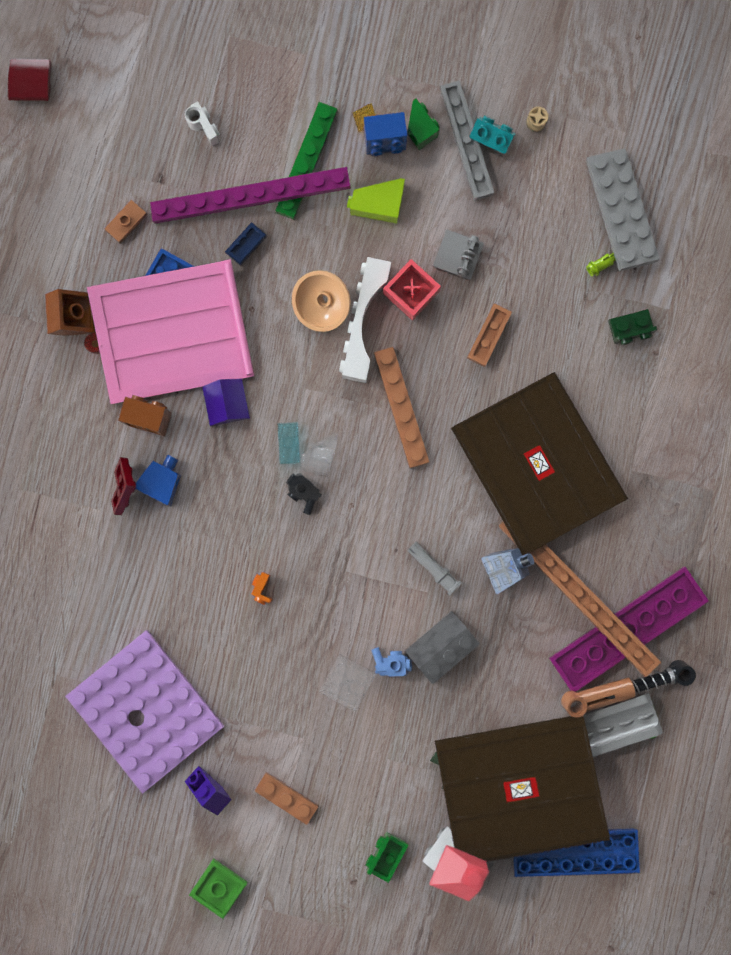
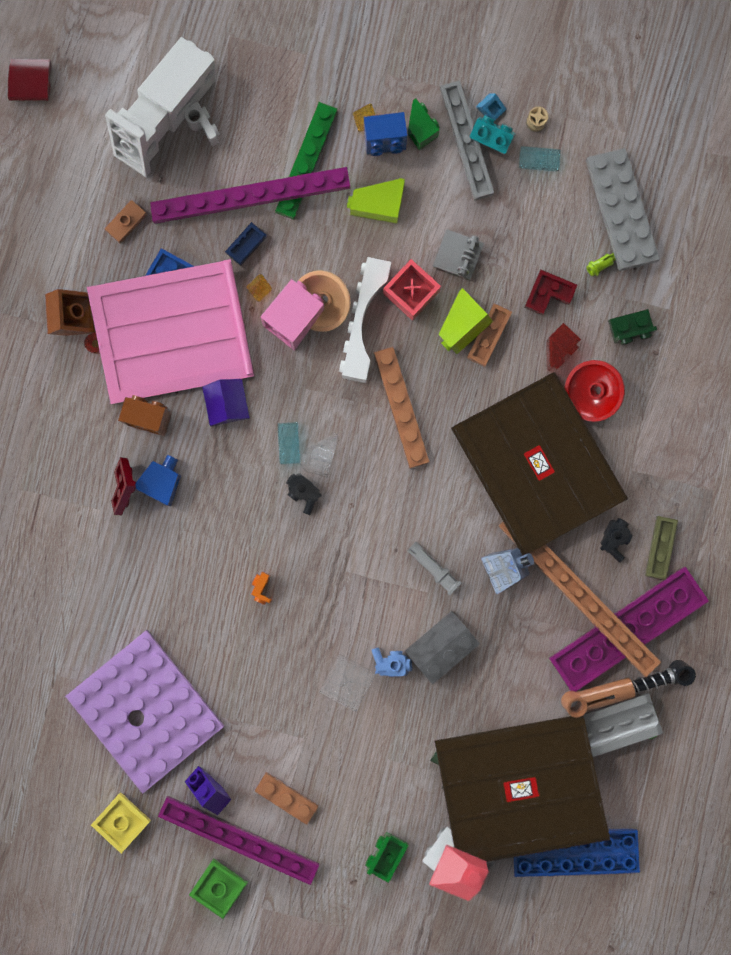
none -> light yellow plate [91,792,151,854]
none -> white brick [105,37,215,177]
none -> magenta plate [158,796,319,885]
none -> clear yellow slope [246,274,272,302]
none -> bright pink slope [261,279,324,351]
none -> lime slope [439,288,493,354]
none -> dark azure slope [476,93,507,120]
none -> clear light blue plate [519,146,561,171]
none -> dark red plate [524,269,578,315]
none -> clear red slope [546,323,581,372]
none -> red dish [564,360,625,422]
none -> black piece [600,518,633,563]
none -> olive tile [645,516,678,580]

